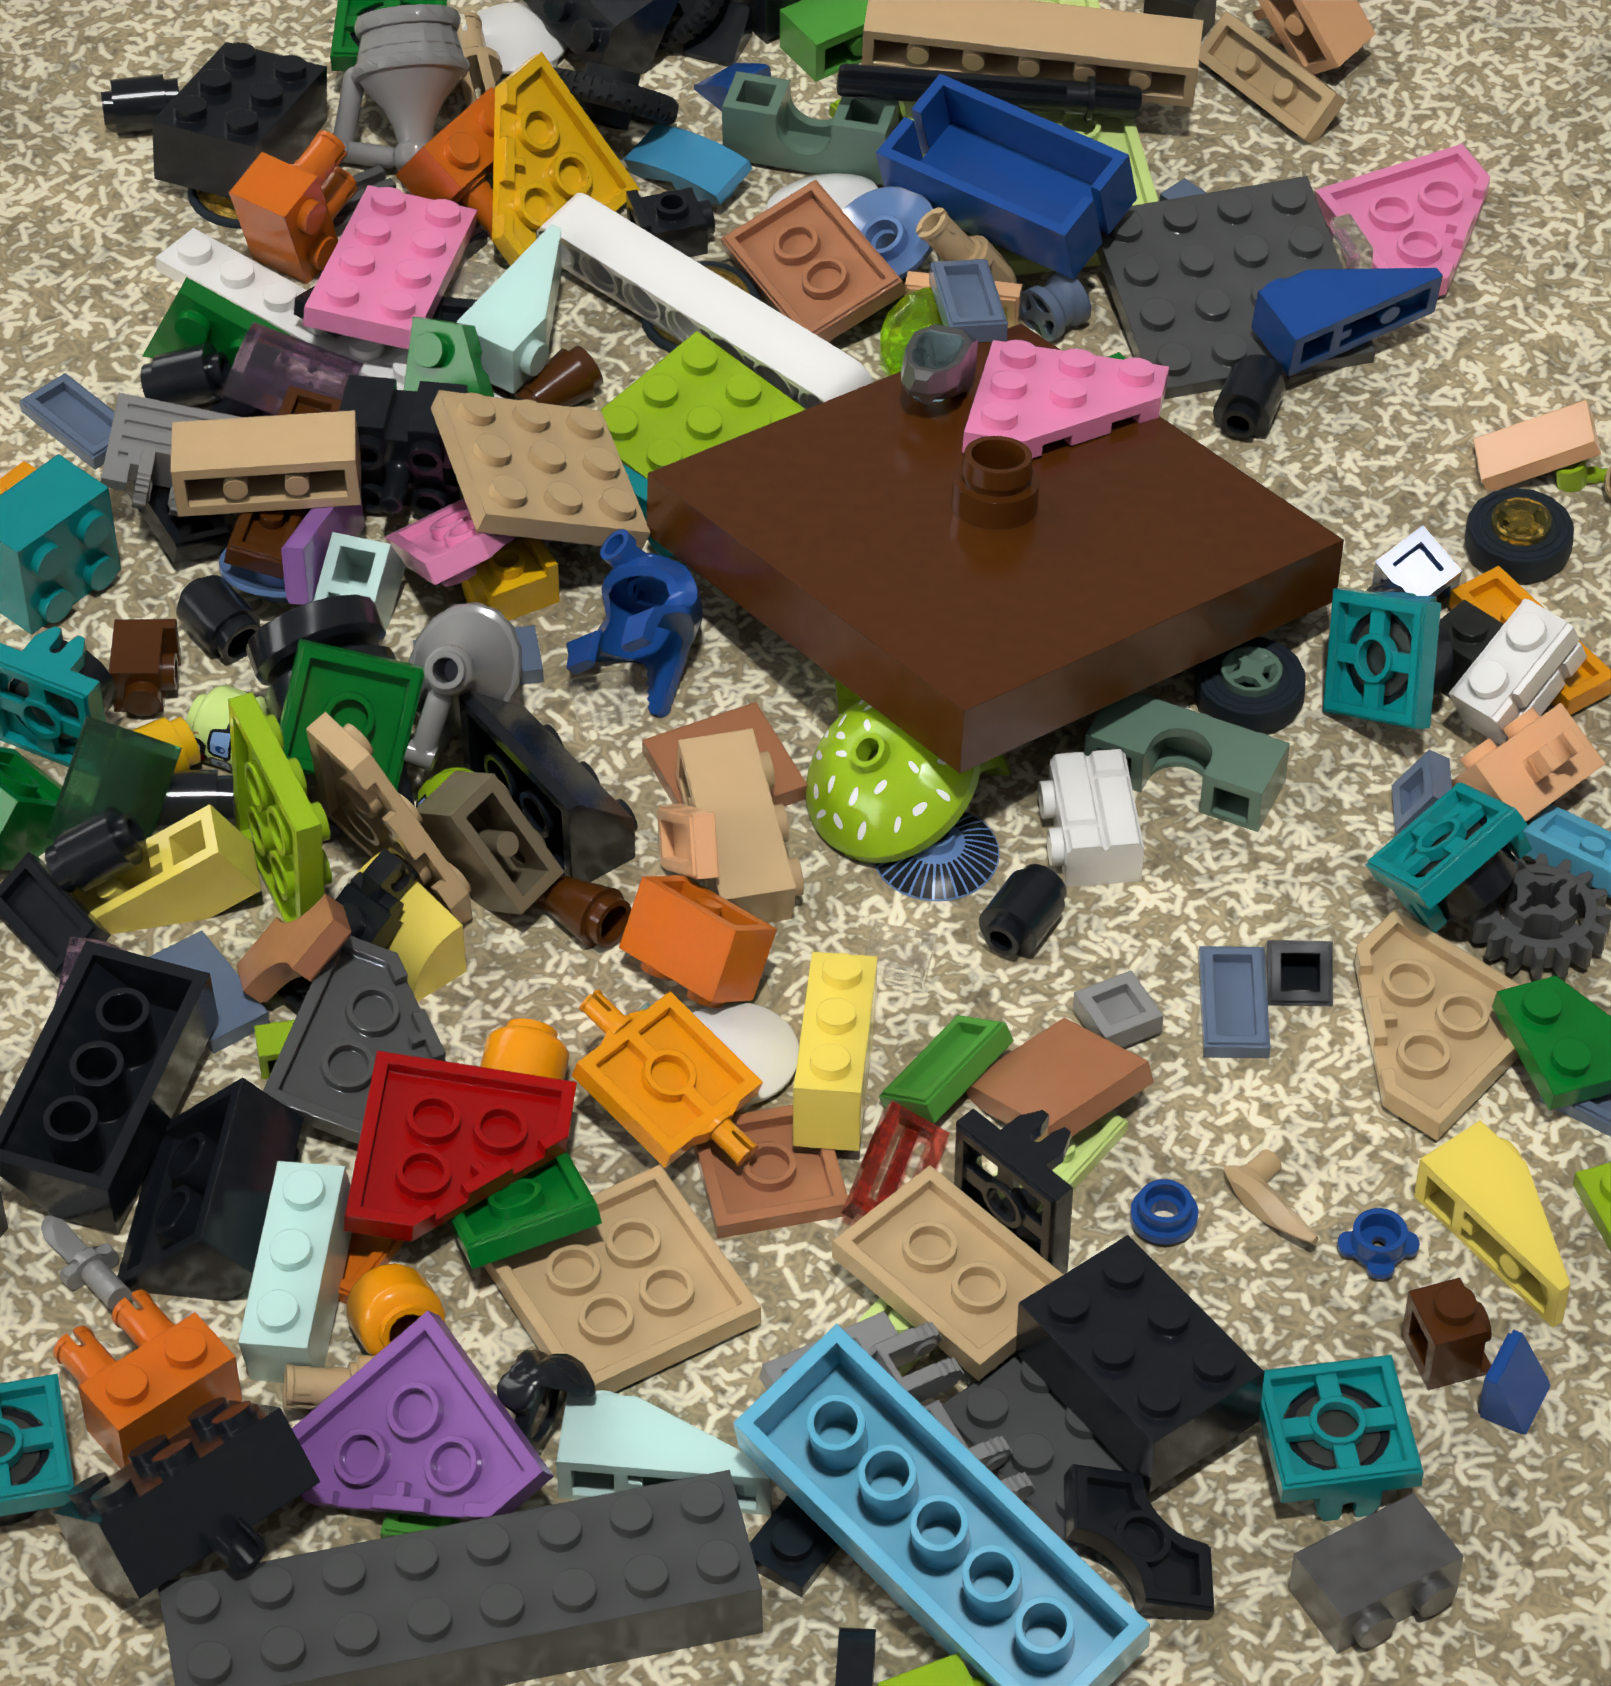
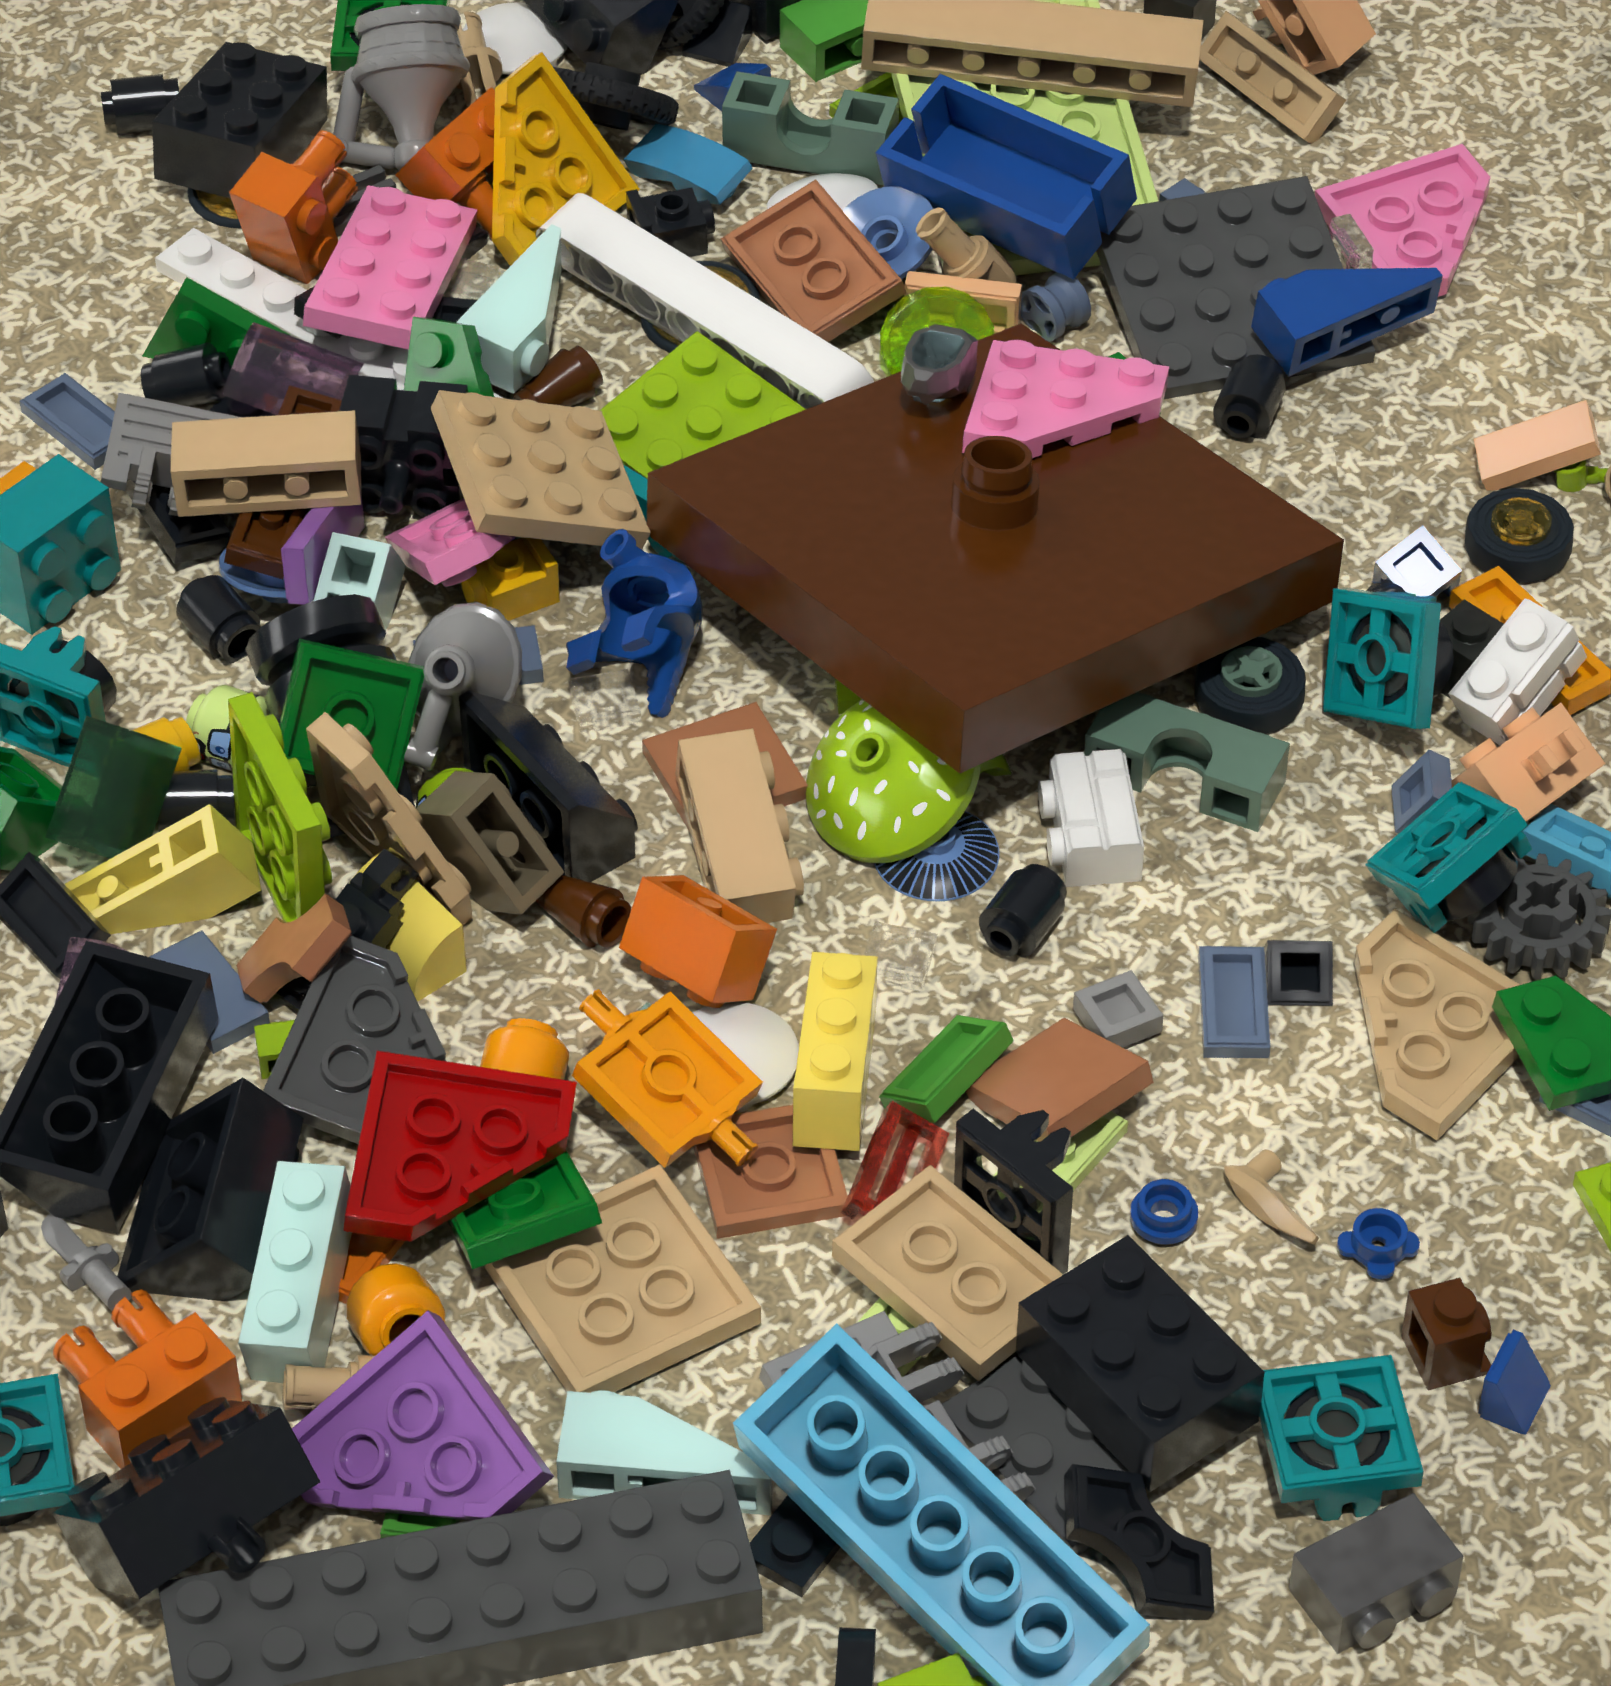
black brick [45,807,146,893] -> none
reddish brown brick [109,619,182,716] -> none
black piece [497,1349,596,1451] -> none
light nougat tile [657,803,719,879] -> none
black axle [836,63,1142,122] -> none
sand blue tile [929,259,1008,342] -> none
light yellow slope [1414,1120,1570,1328] -> none

